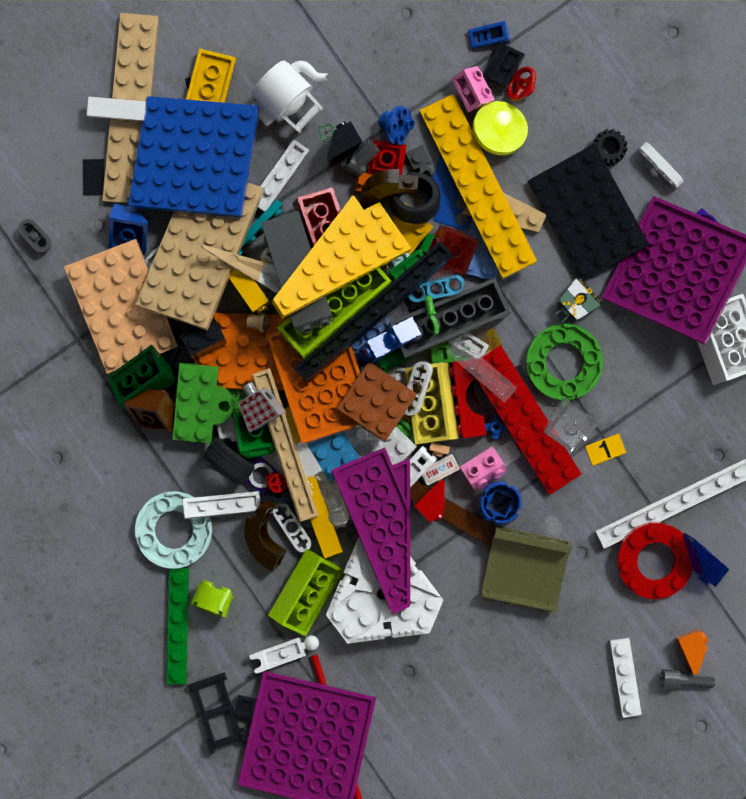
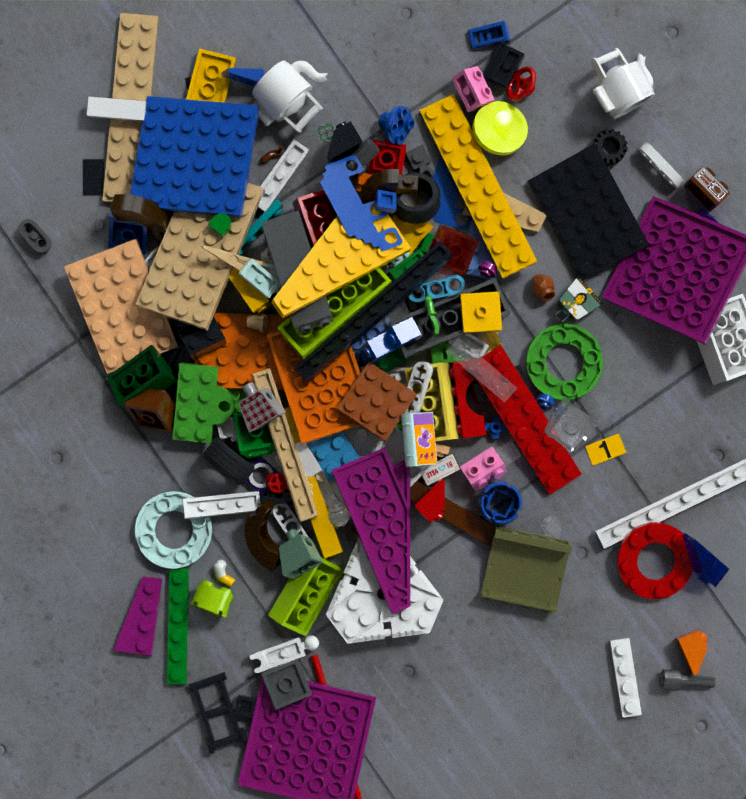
none -> dark brown arch [110,194,170,244]
none -> magenta wing [113,576,163,656]
none -> green tile [208,213,232,237]
none -> arm [213,560,235,588]
none -> blue slope [222,68,264,87]
none -> light aqua plate [238,258,280,298]
none -> reddish brown piece [261,145,284,163]
none -> dark grey plate [261,658,312,709]
none -> sand green torso [279,529,323,580]
none -> blue piece [320,155,402,251]
none -> blue plate [375,190,396,213]
none -> piece [401,412,437,467]
none -> yellow plate [460,292,502,333]
none -> magenta plate [478,261,497,278]
none -> dark orange rock [532,274,555,302]
none -> blue plate [536,394,555,410]
none -> white piece [591,48,655,119]
none -> reddish brown slope [684,166,730,212]

